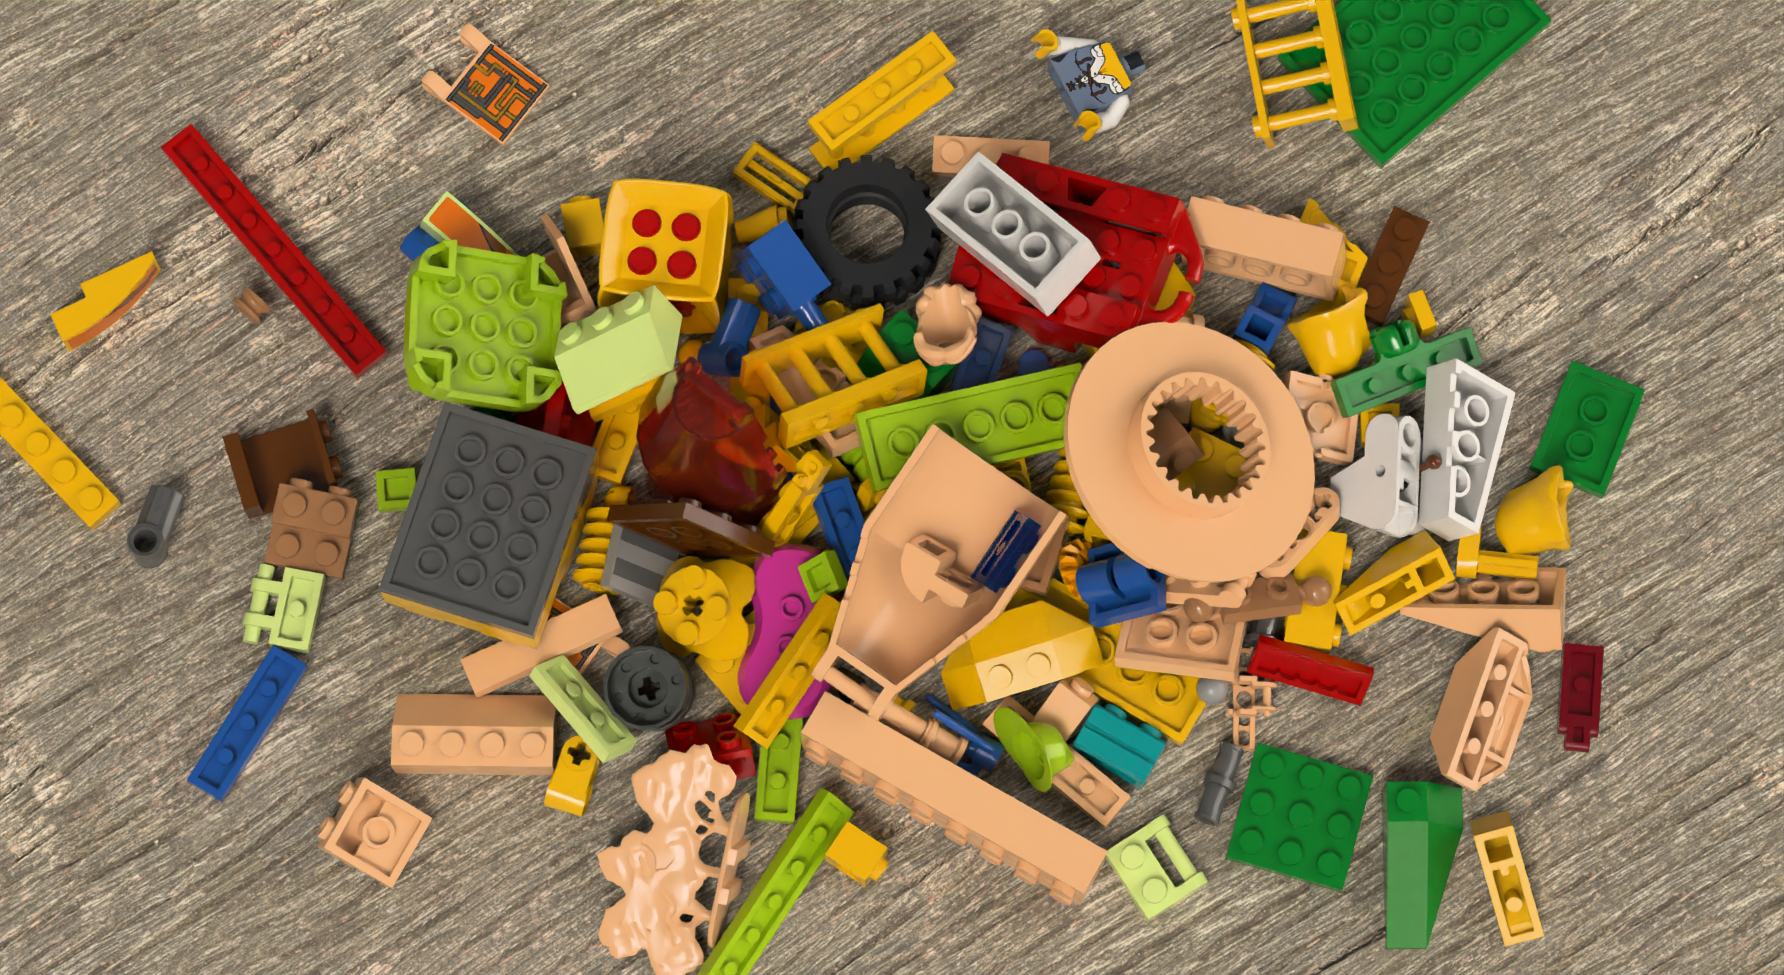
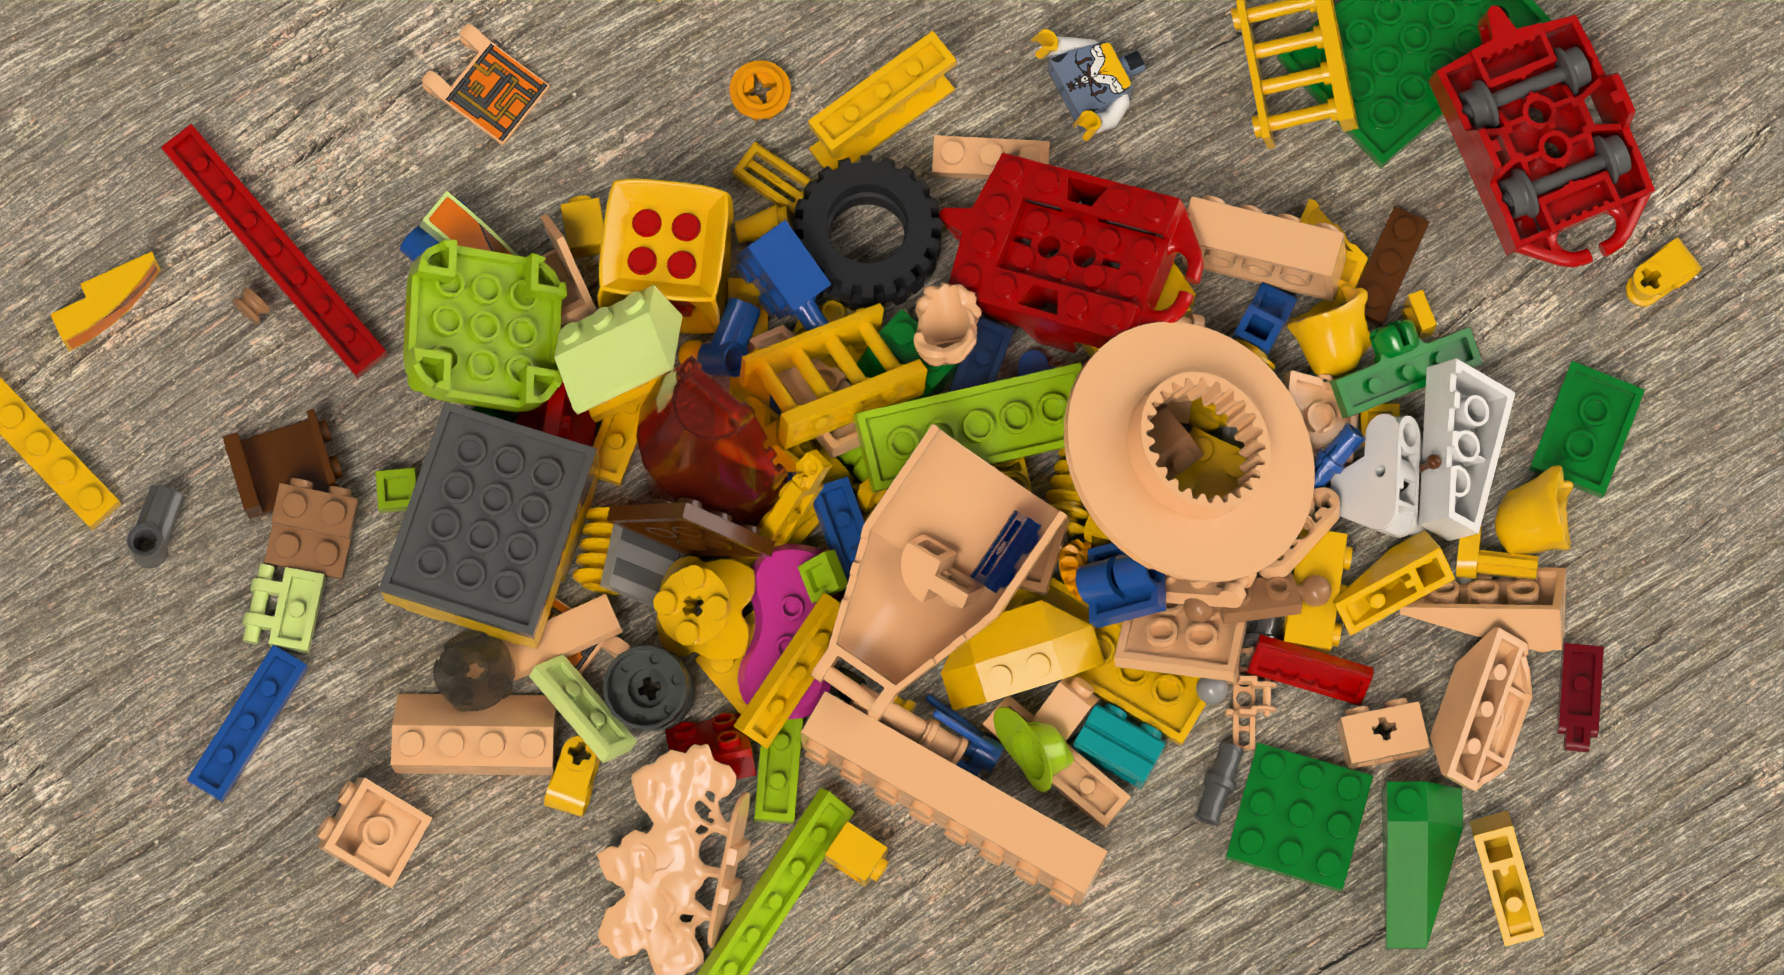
yellow hinge [604,485,636,507] -> none
white brick [925,151,1101,317] -> none
yellowish green plate [1106,814,1209,922] -> none
none -> clear smoke plate [433,631,515,712]
none -> light orange gear [729,60,791,121]
none -> blue pin [1314,423,1366,489]
none -> light nougat brick [1337,698,1430,770]
none -> red piece [1428,5,1656,268]
none -> yellow piece [1625,238,1703,307]

